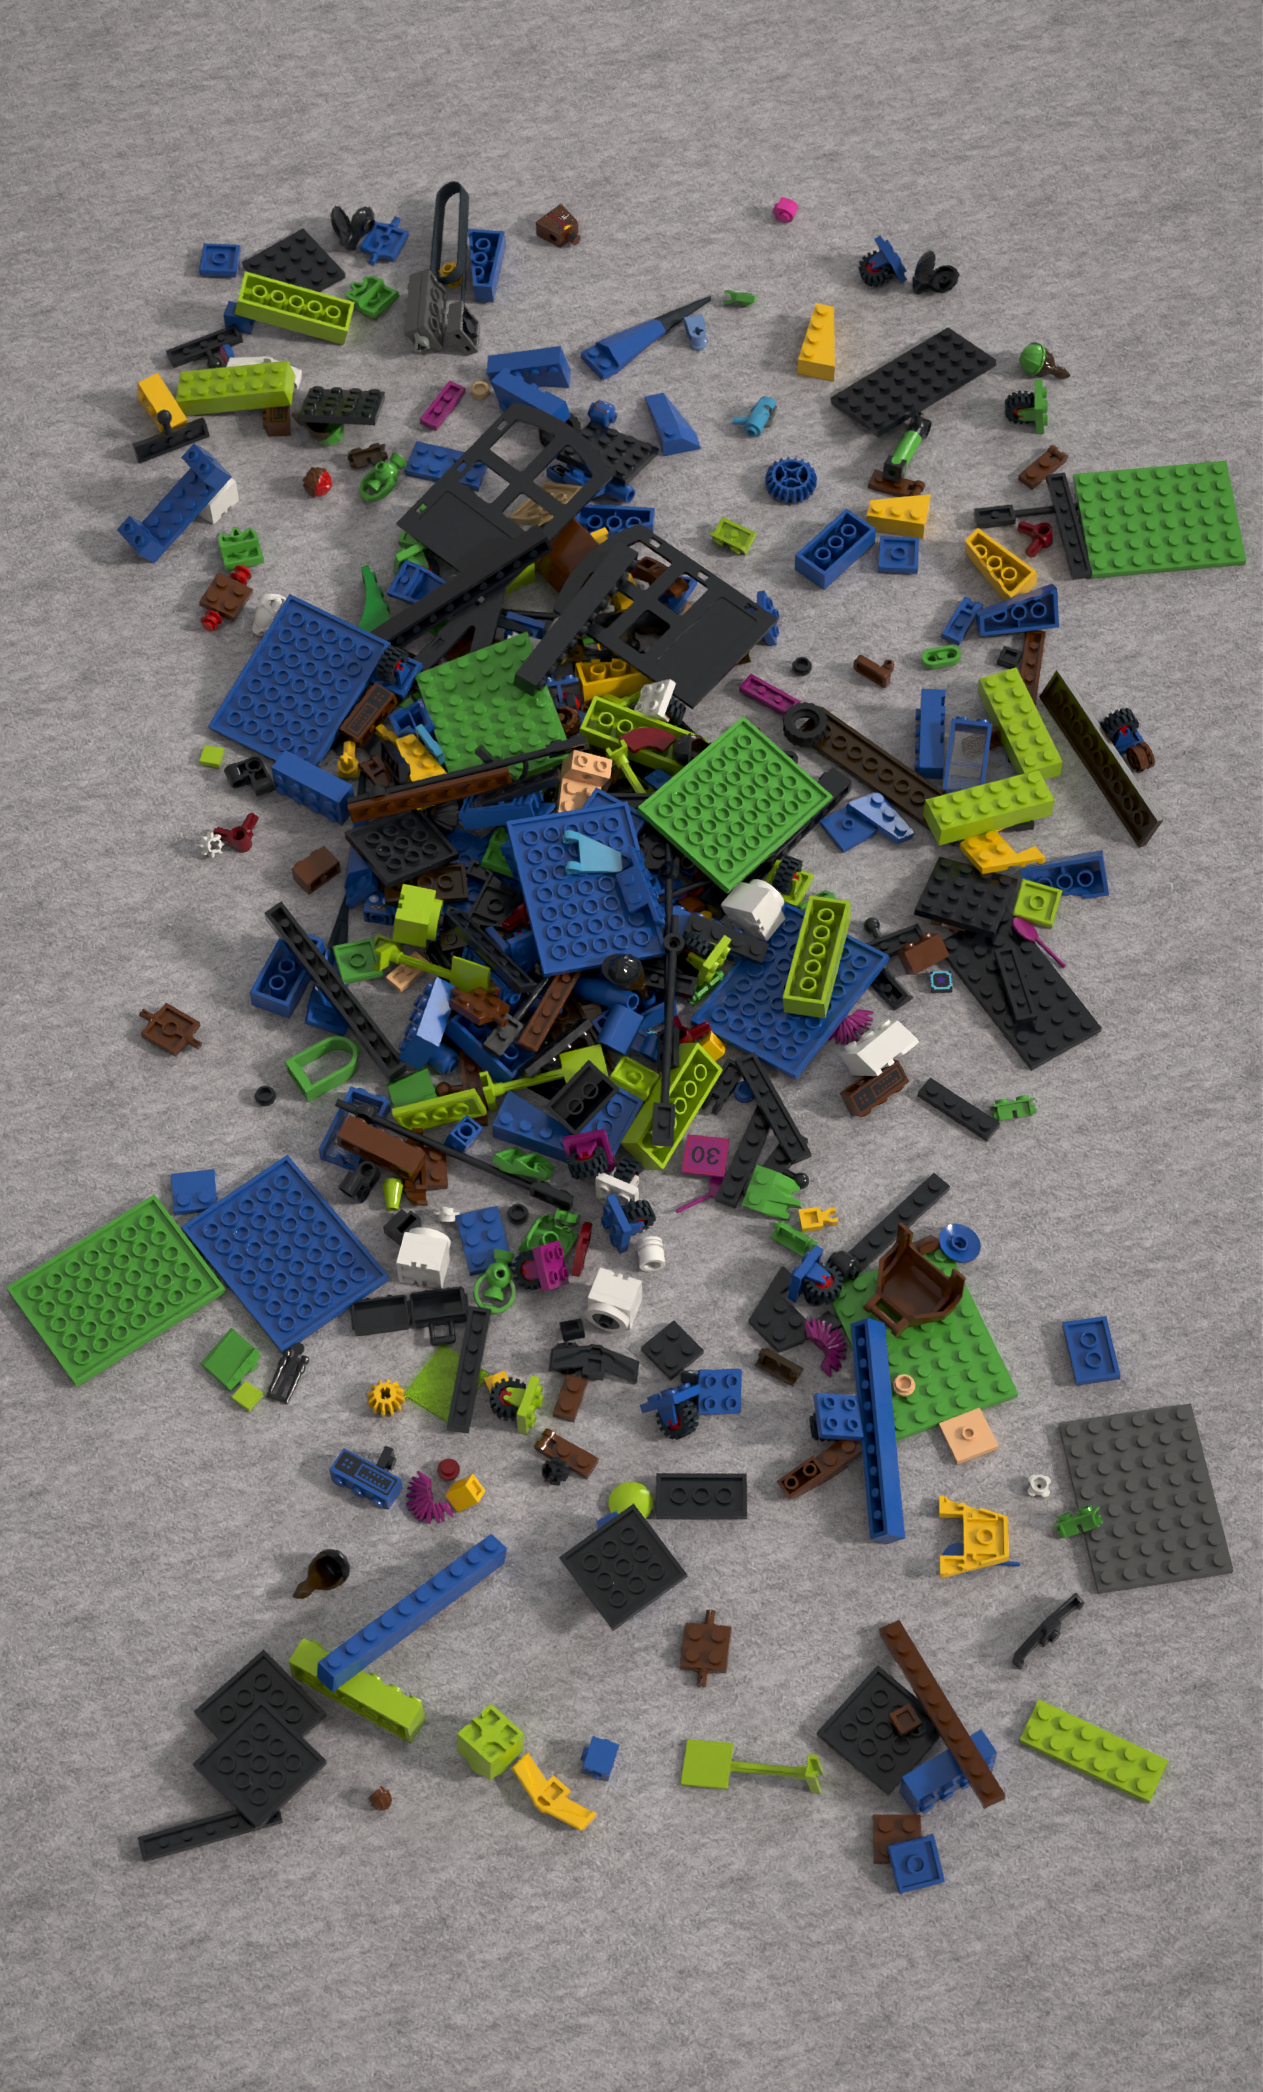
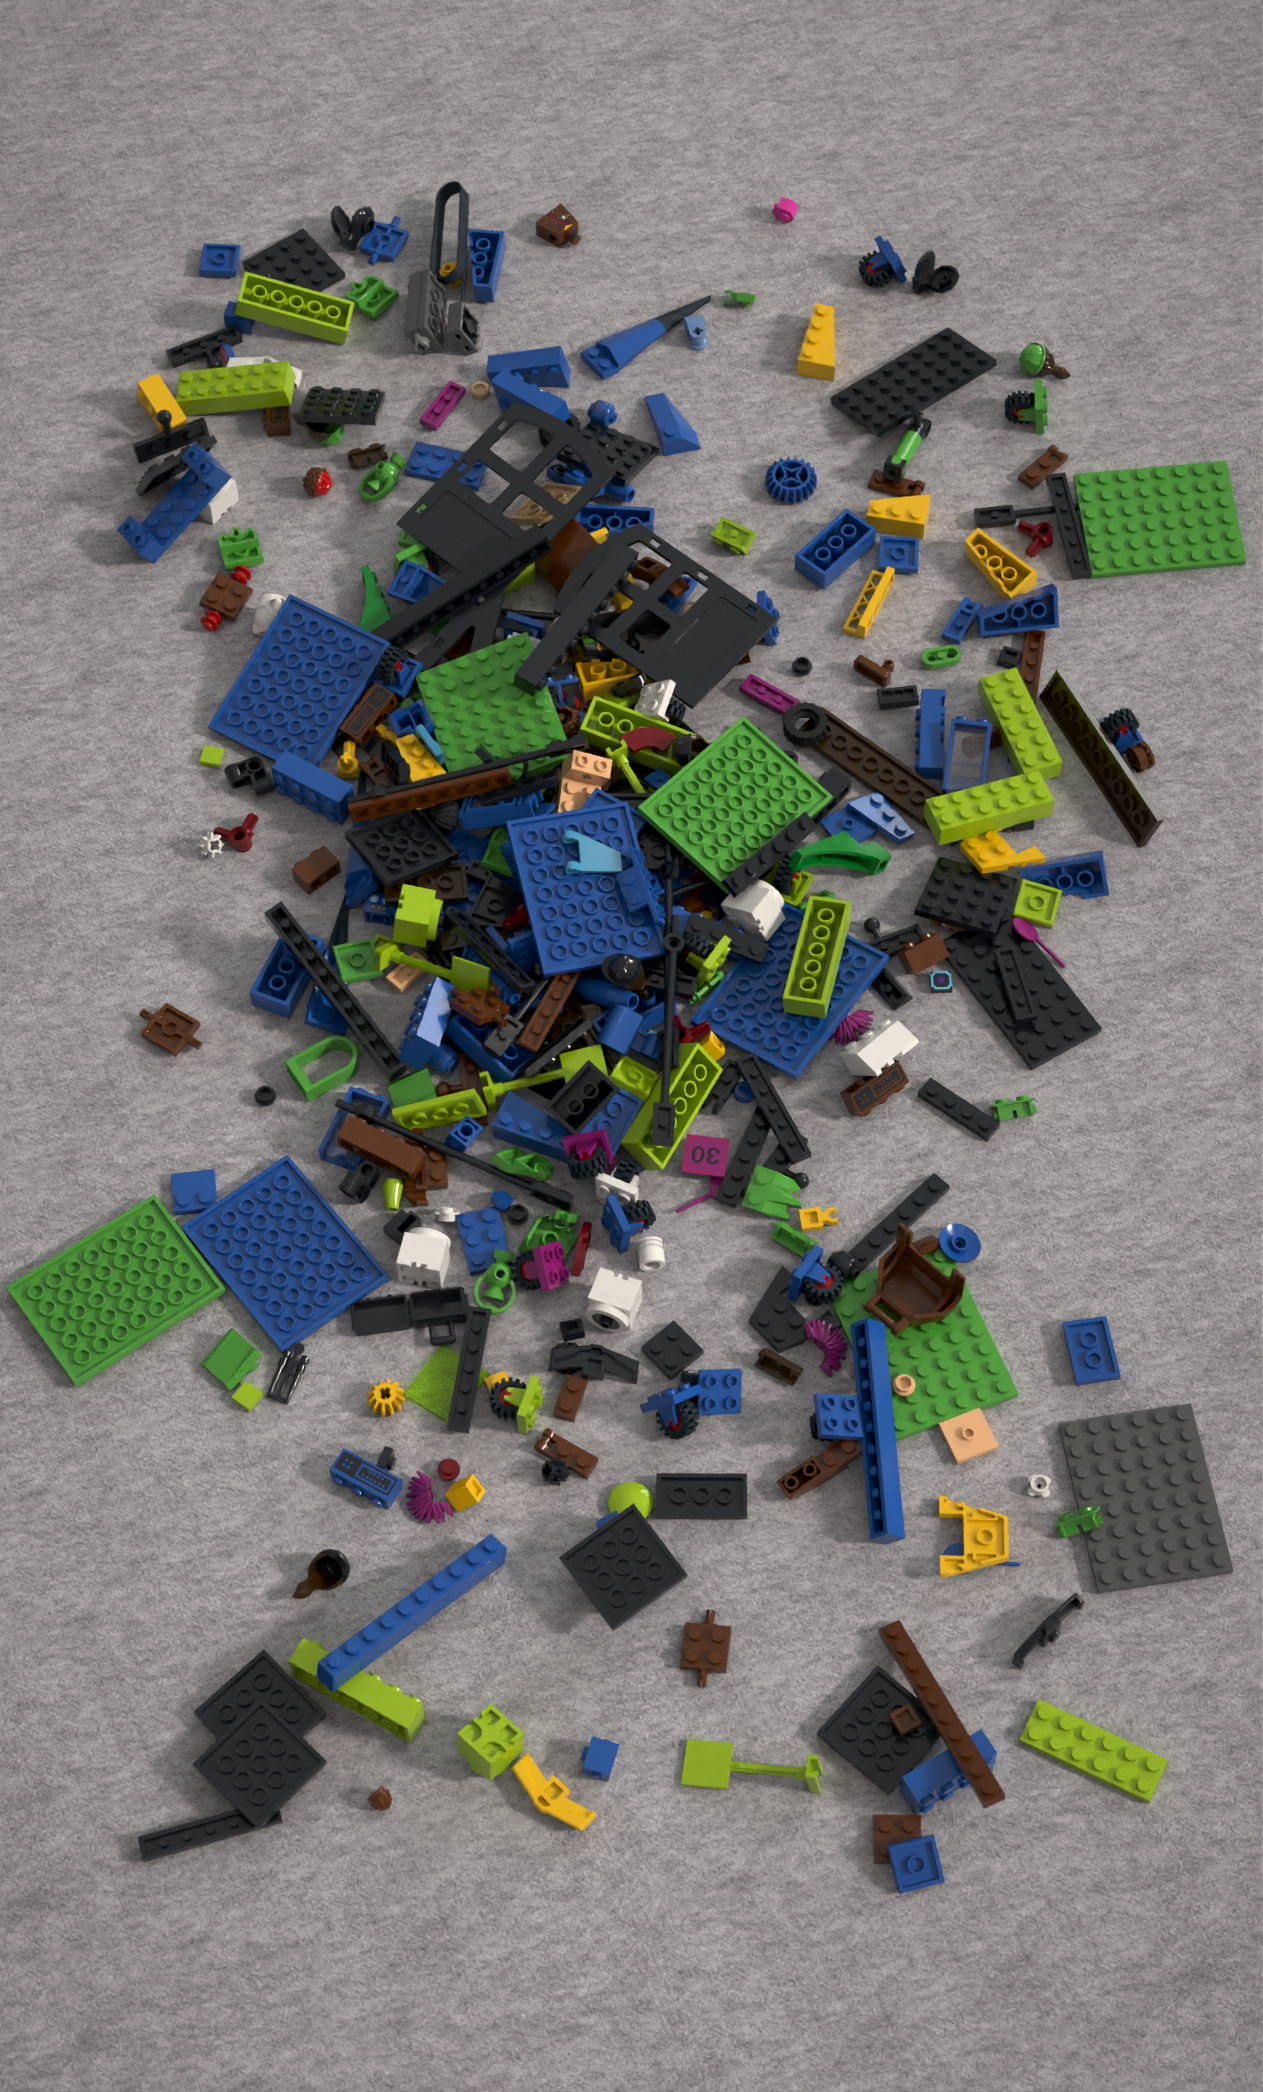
dark azure piece [733,396,777,437] -> none
none -> black plate [135,435,217,496]
none -> blue tile [490,1191,513,1210]
none -> black plate [610,672,647,698]
none -> black plate [721,812,818,898]
none -> green arch [788,831,892,876]
none -> yellow fence [843,567,895,639]
none -> black plate [876,685,919,710]

